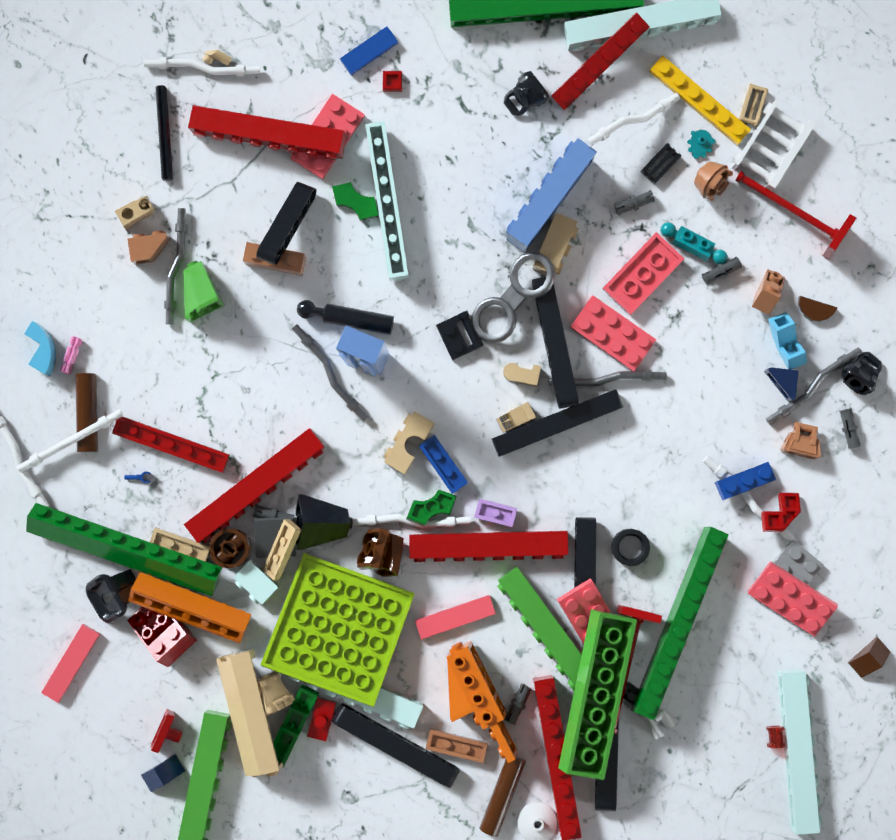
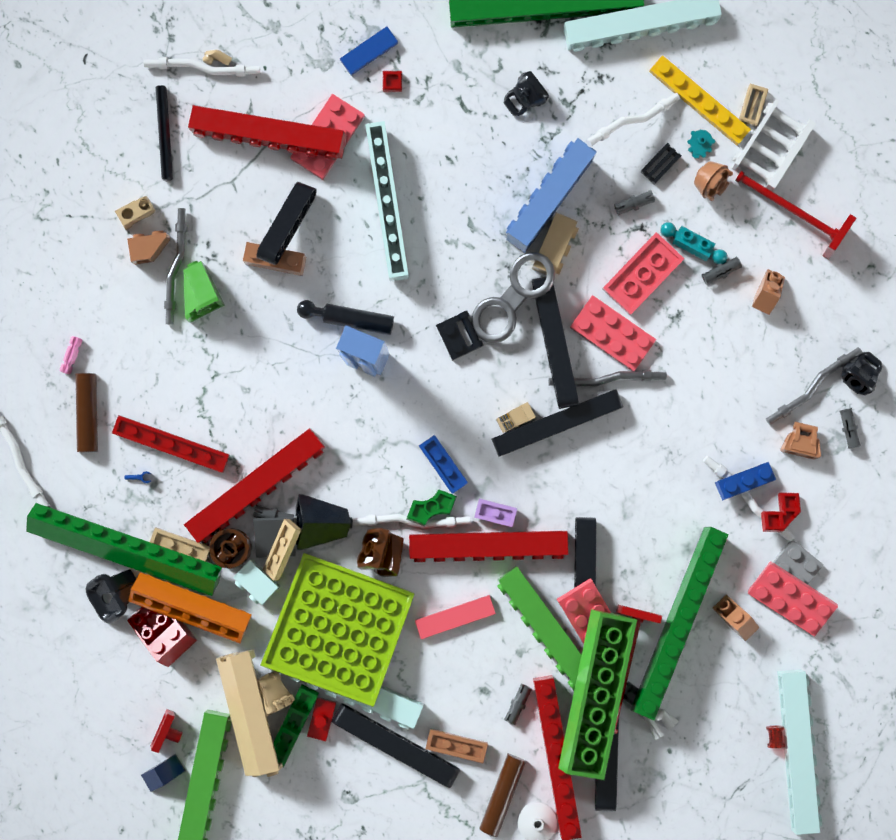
white bar [17,409,124,473] -> none
medium azure brick [24,321,56,376] -> none
coral tile [41,624,100,703] -> none
flat silver bar [292,324,369,422] -> none
green tile [332,182,379,221] -> none
tan arch [383,411,435,474] -> none
orange wedge [446,640,518,763] -> none
tan leg [503,363,541,387] -> none
red plate [551,12,650,110] -> none
black tyre [611,528,650,566] -> none
dark blue slope [764,367,799,402] -> none
medium azure brick [768,312,807,370] -> none
reddish brown tile [798,296,838,322] -> none
reddish brown slope [847,637,891,678] -> none
none -> nougat slope [713,594,759,641]

